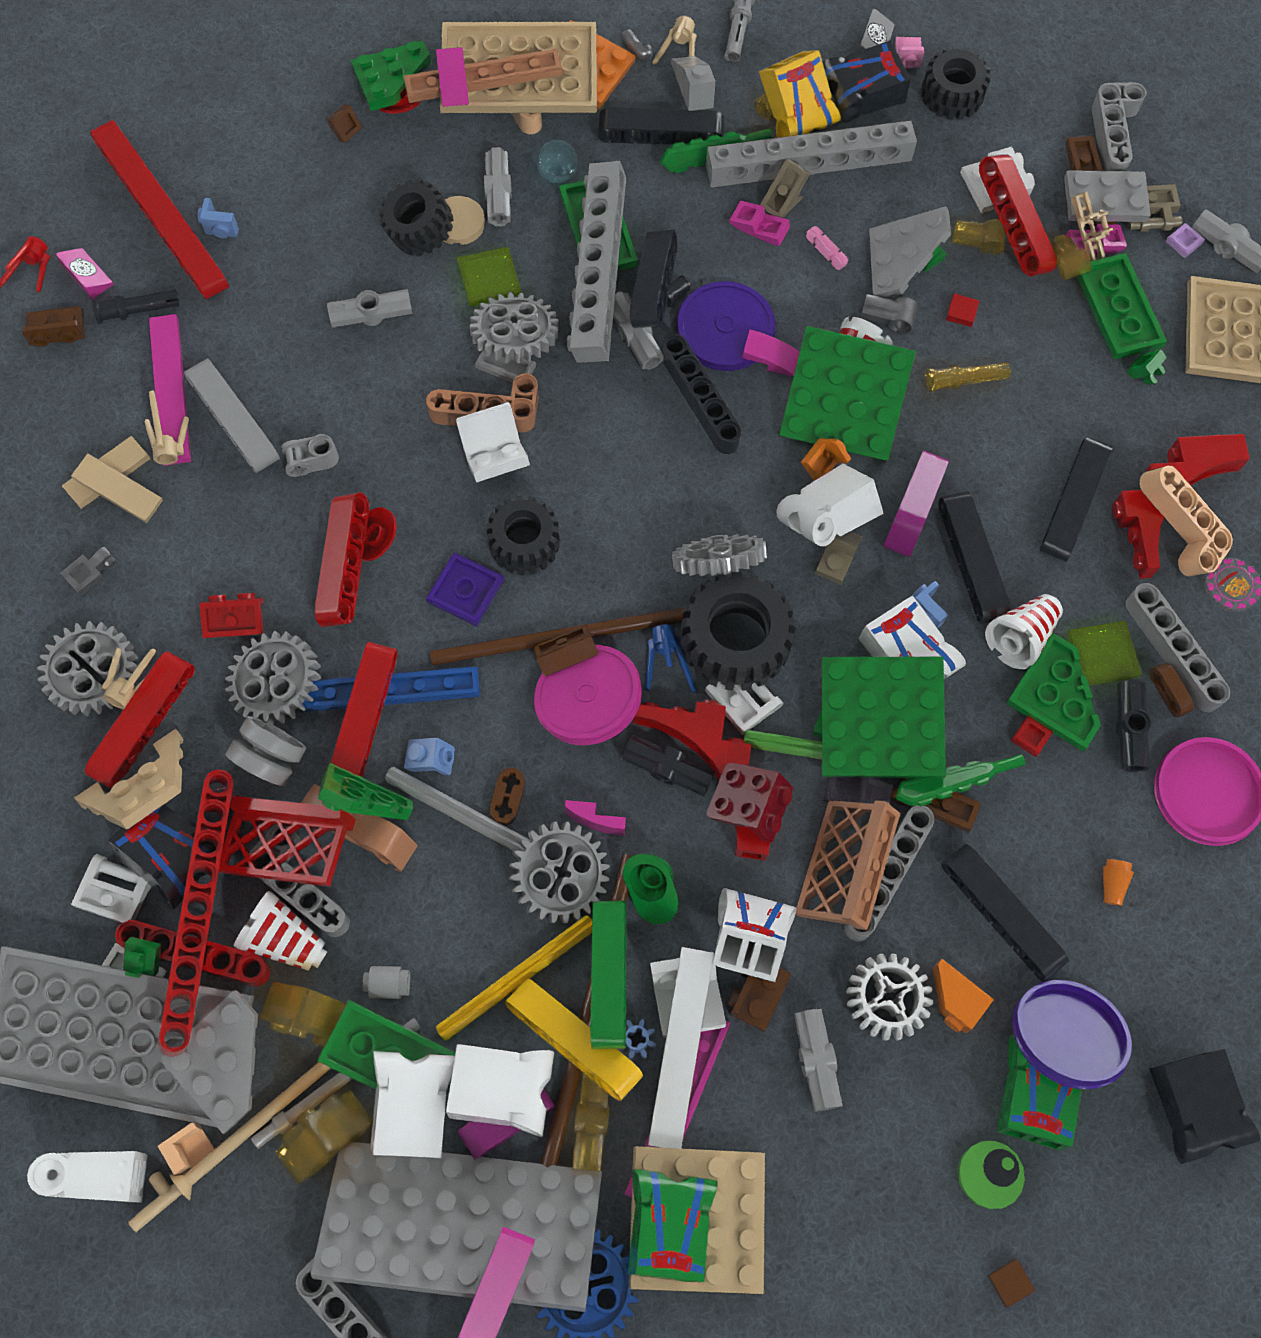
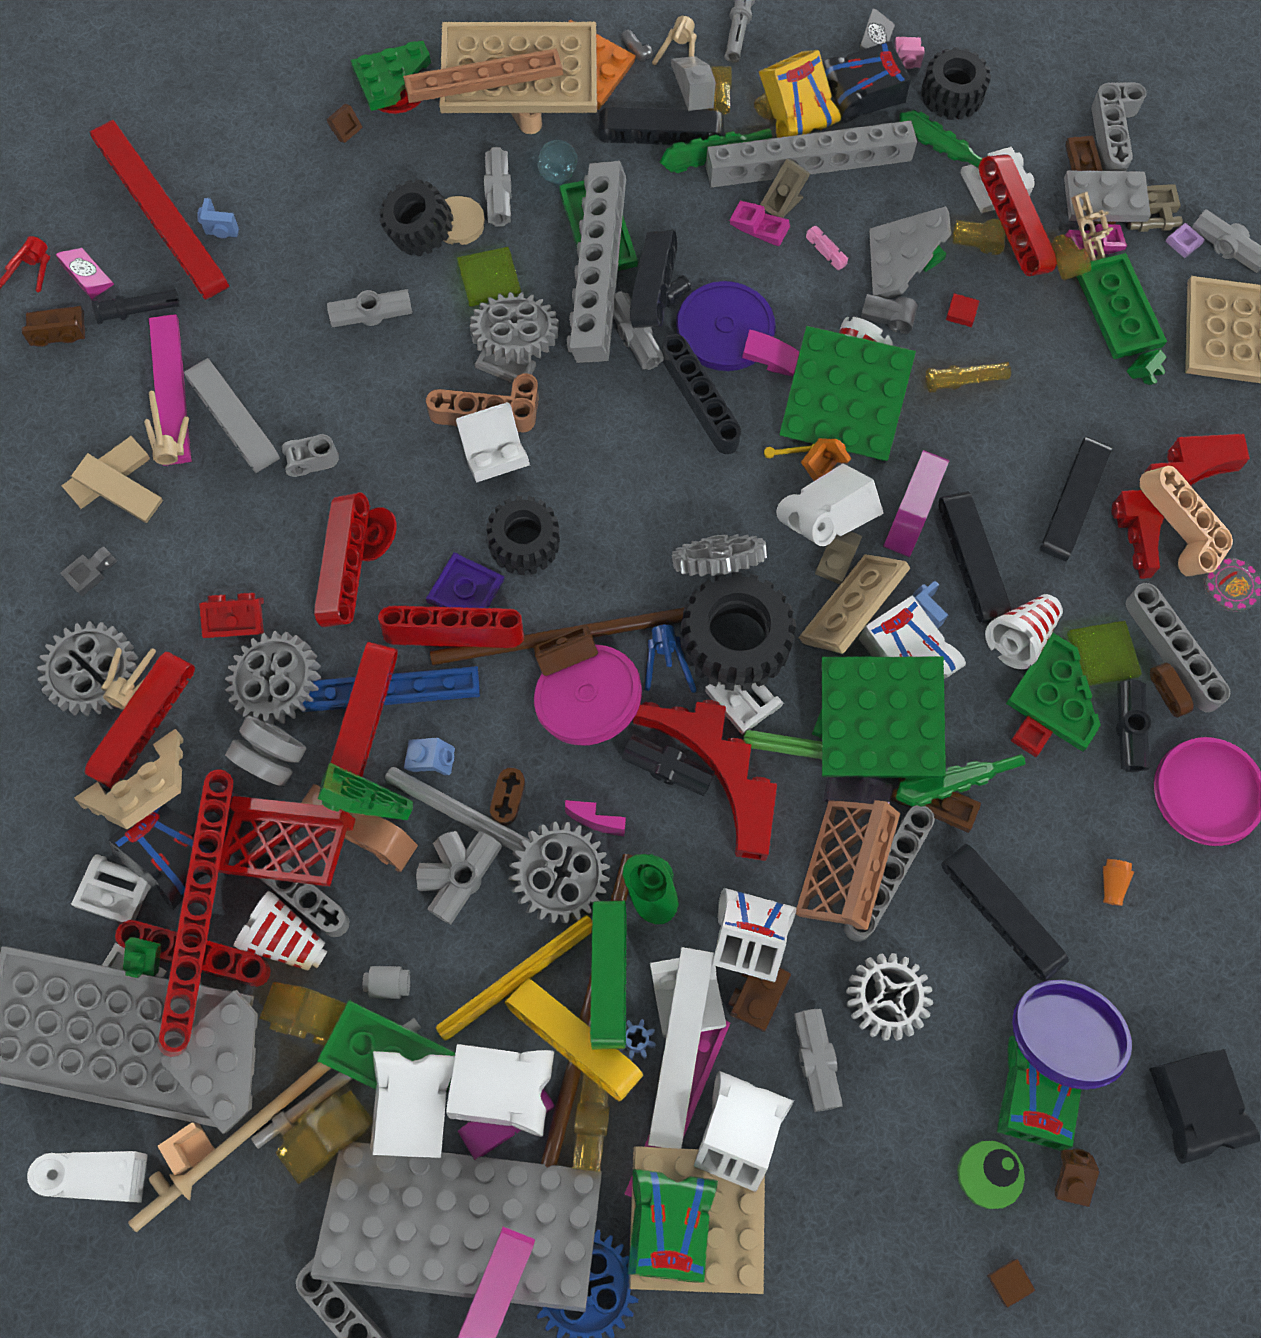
dark pink slope [436,47,469,107] -> none
dark red bracket [707,763,794,843] -> none
orange slope [932,959,994,1033] -> none
none -> red beam [378,606,524,648]
none -> light grey piece [416,831,502,925]
none -> white piece [694,1071,794,1192]
none -> clear yellow piece [708,66,732,116]
none -> yellow hinge [764,444,814,458]
none -> tan tile [799,554,910,654]
none -> green sword [899,110,983,169]
none -> reddish brown bracket [1055,1148,1100,1207]

